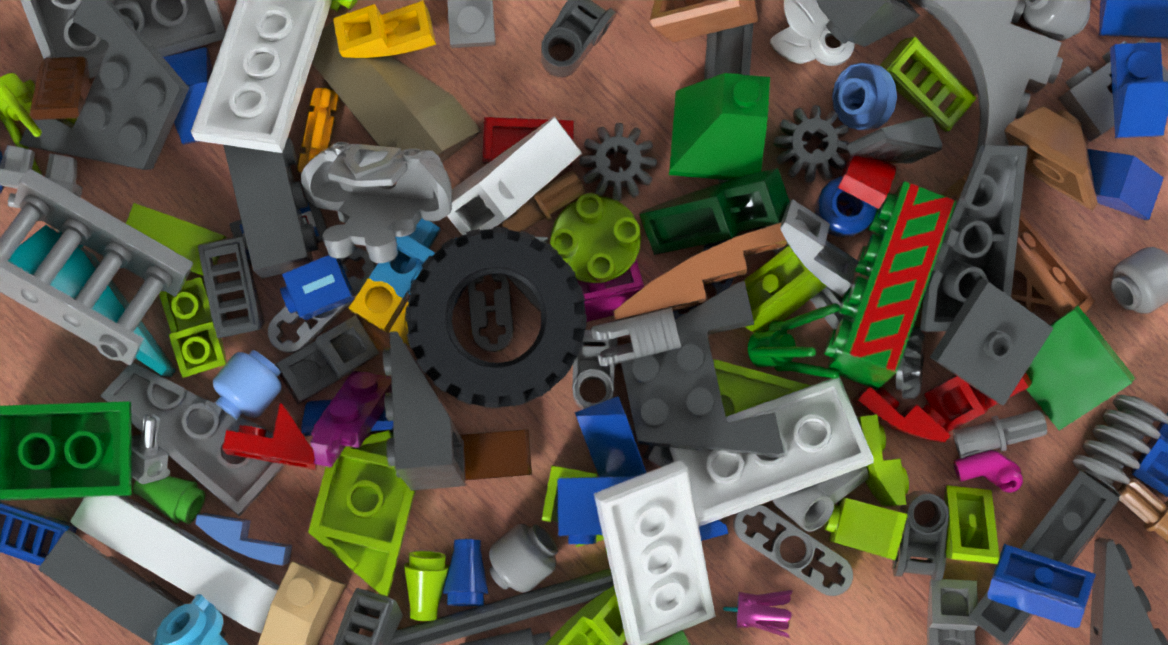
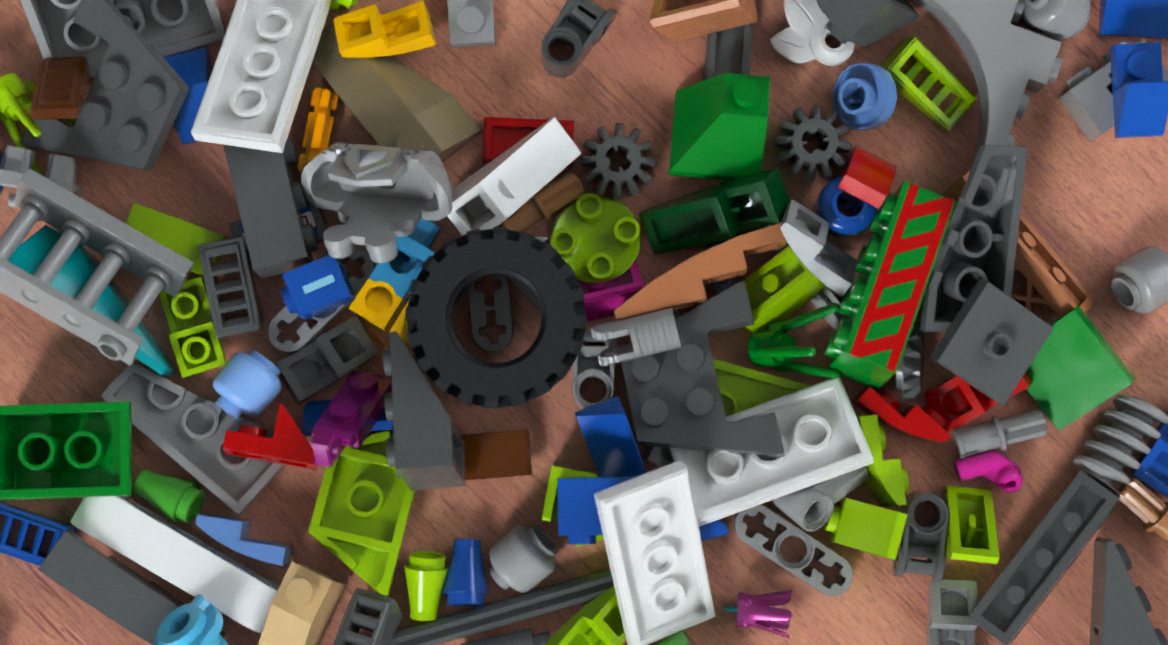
piece [131,414,170,485] -> none
dark grey slope [847,116,943,164] -> none
blue slope [987,544,1096,628] -> none
medium nougat slope [1004,106,1098,211] -> none
blue slope [1087,149,1164,221] -> none

